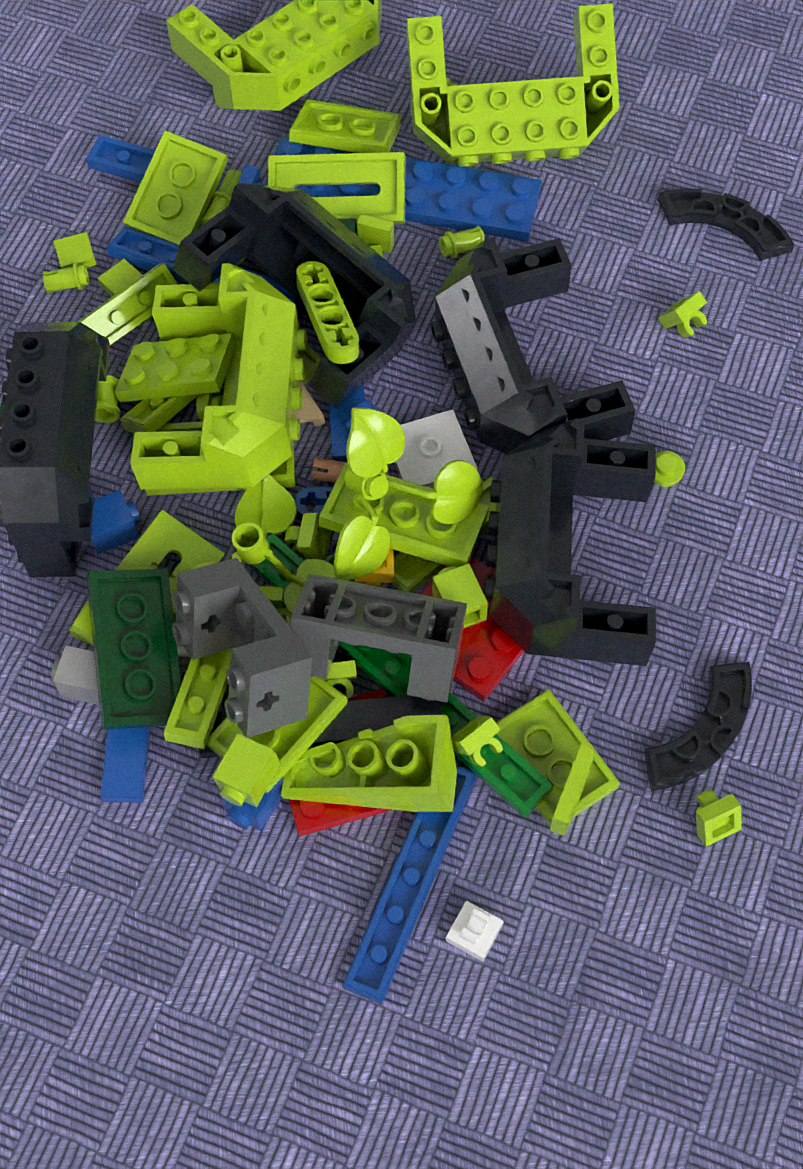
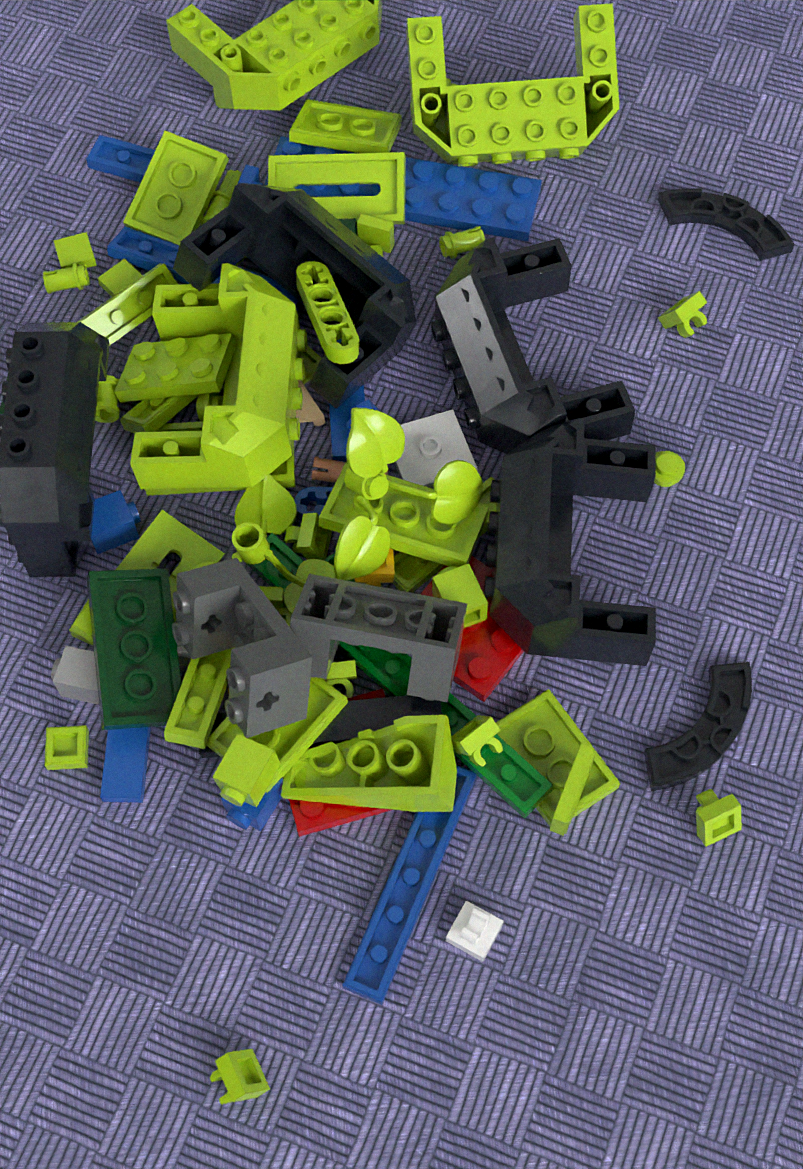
none -> lime tile [45,725,89,770]
none -> lime tile [210,1049,270,1104]

